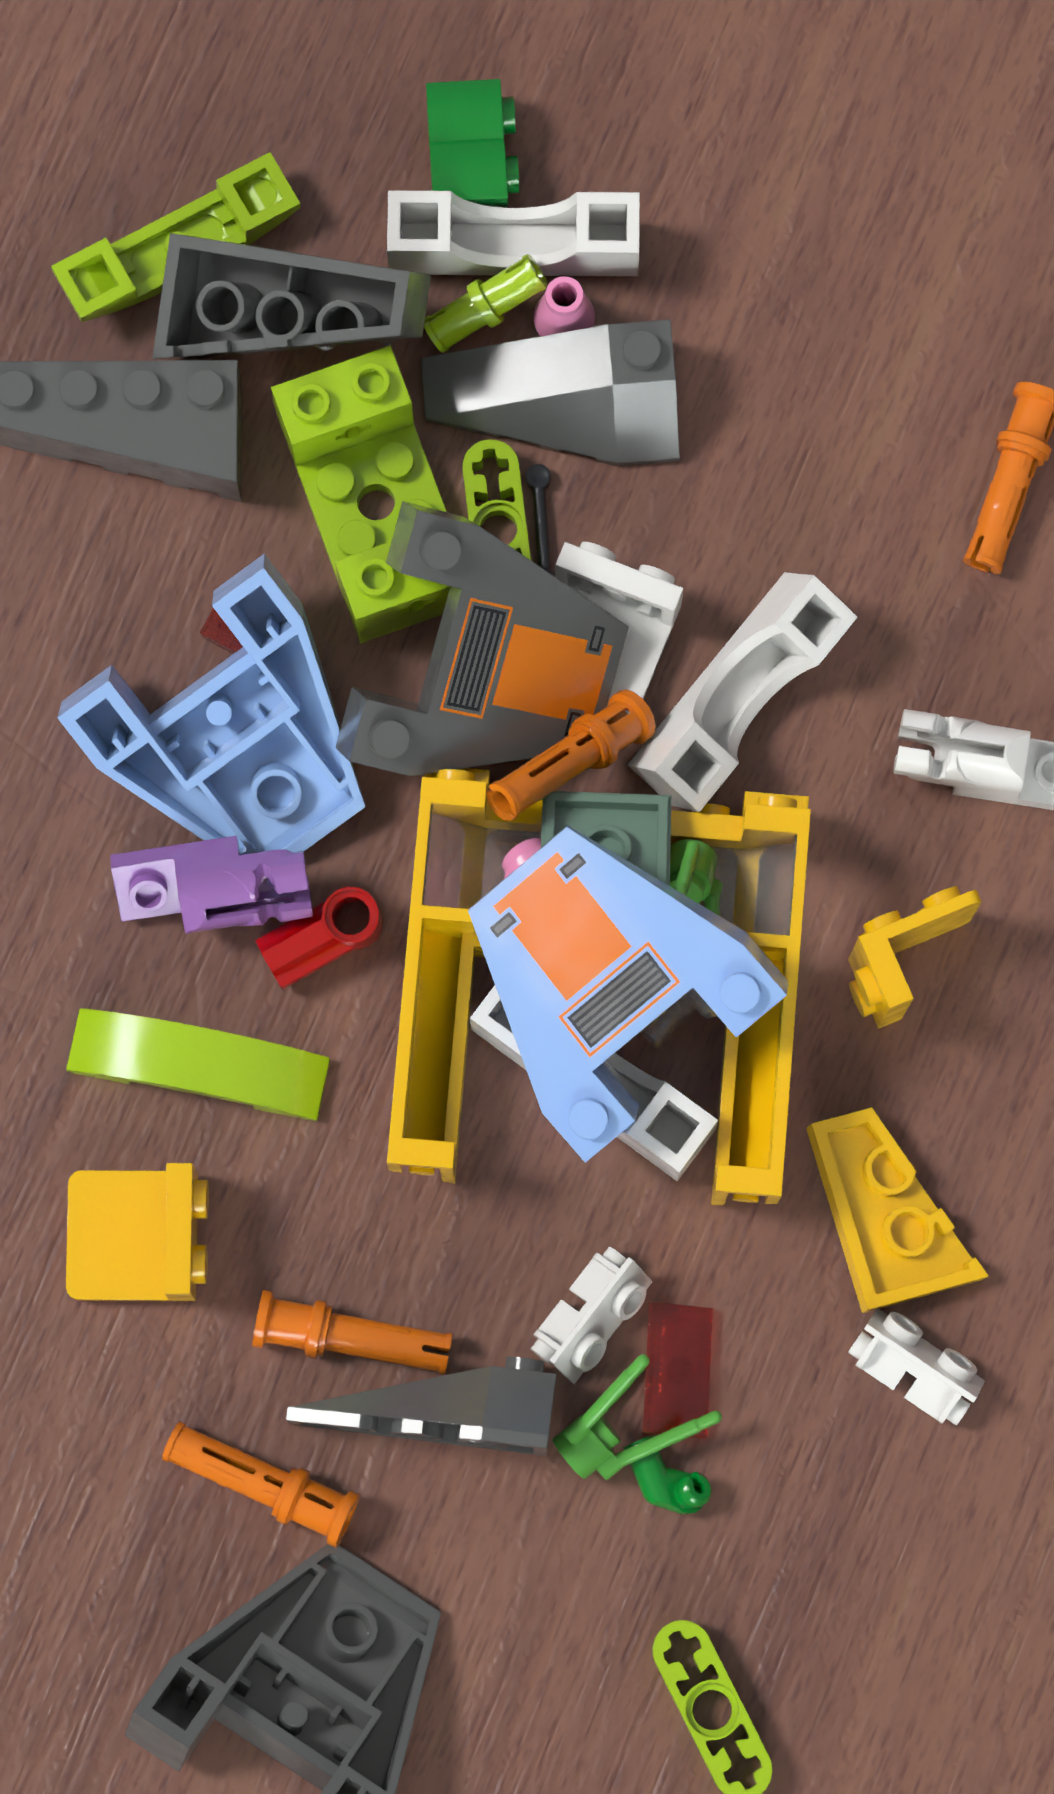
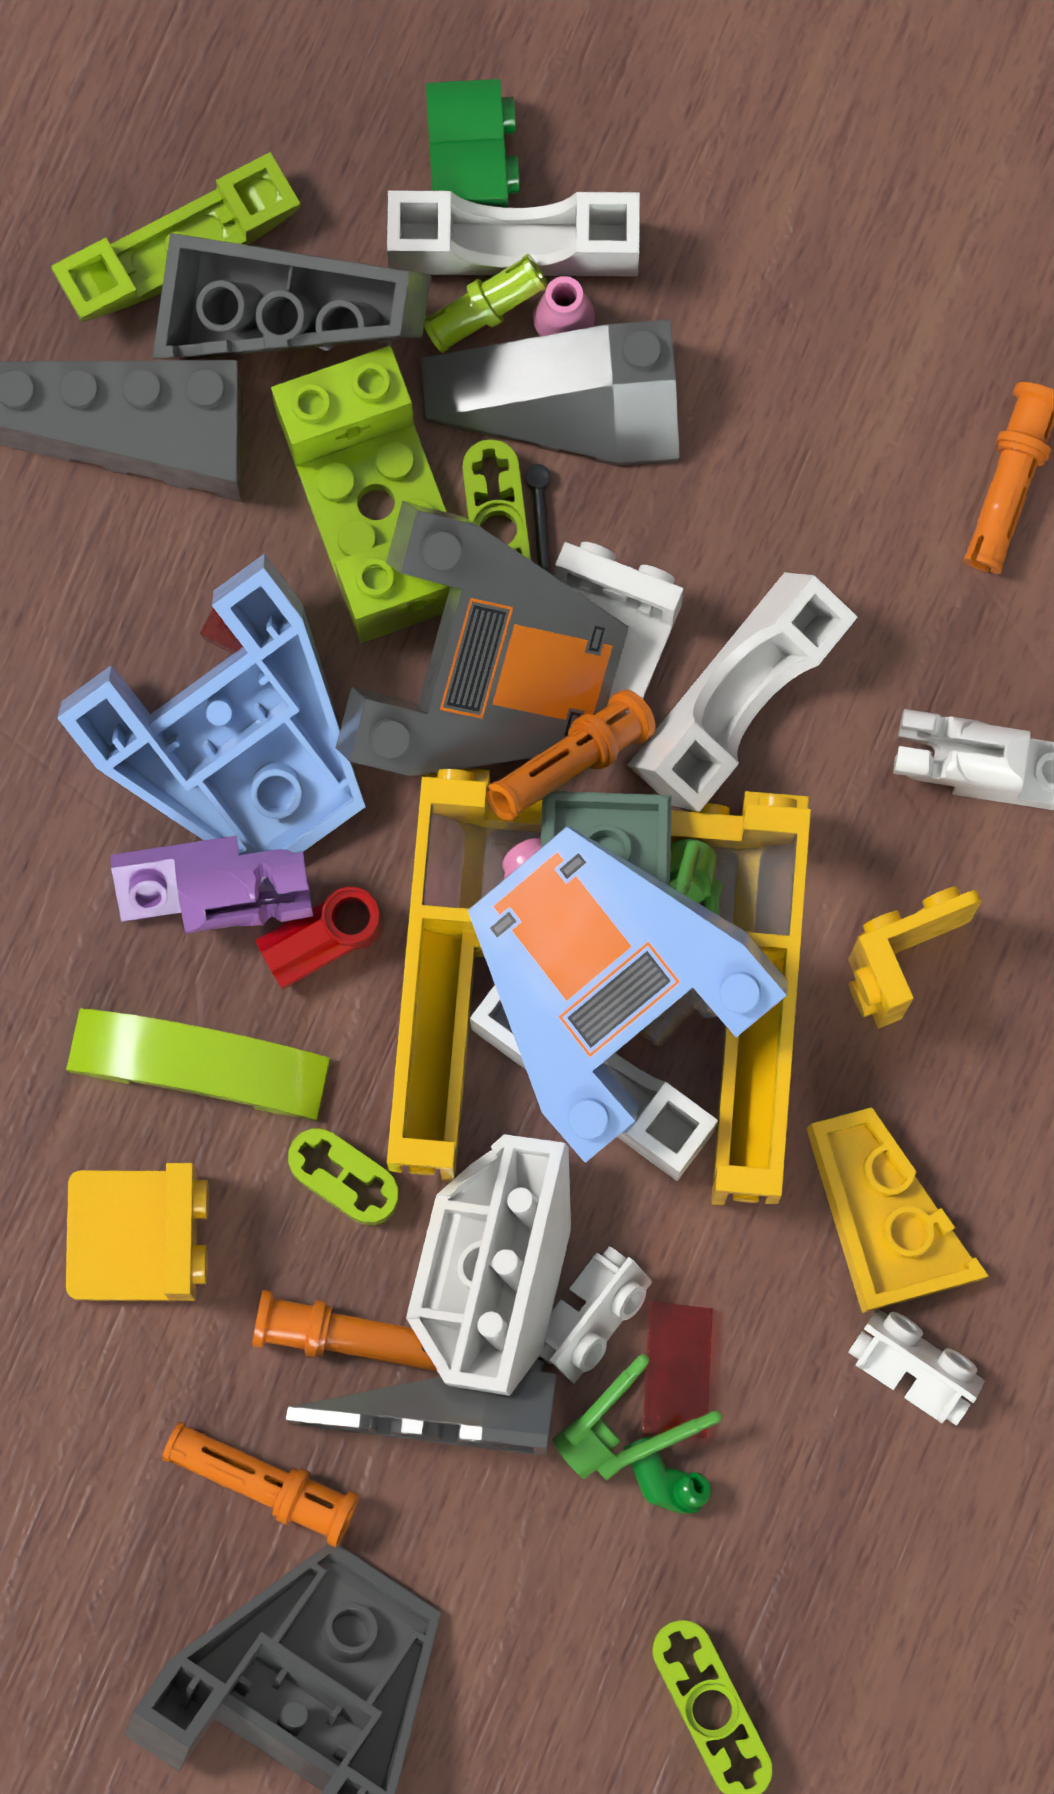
none -> lime beam [288,1128,399,1226]
none -> white wedge [406,1134,571,1396]

